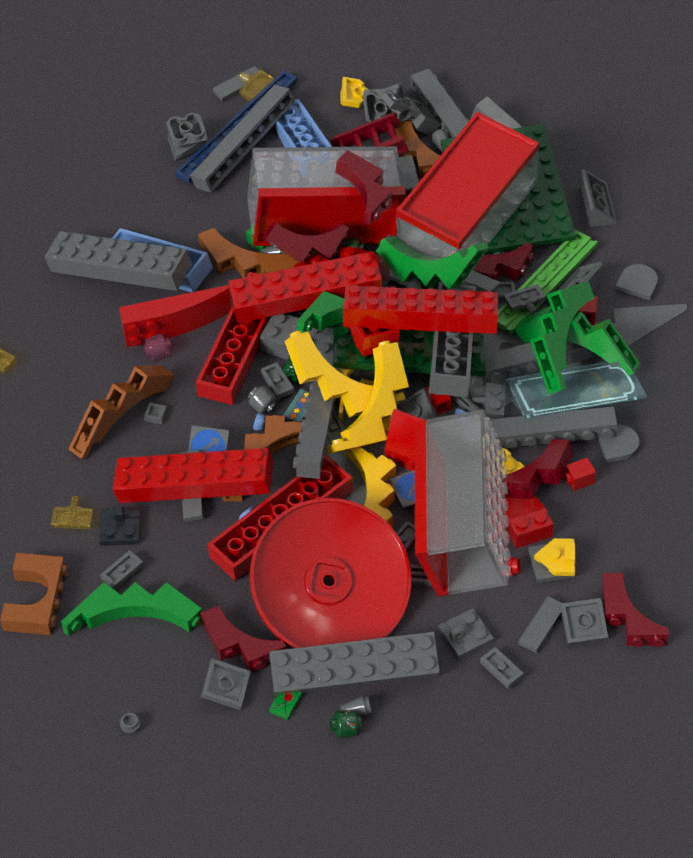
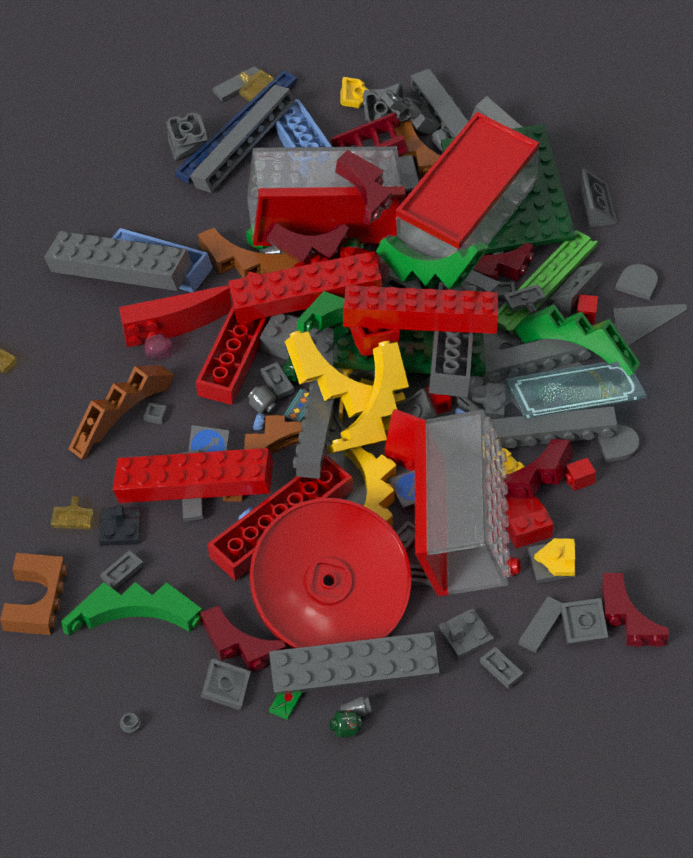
green arch [530,281,595,394] -> none

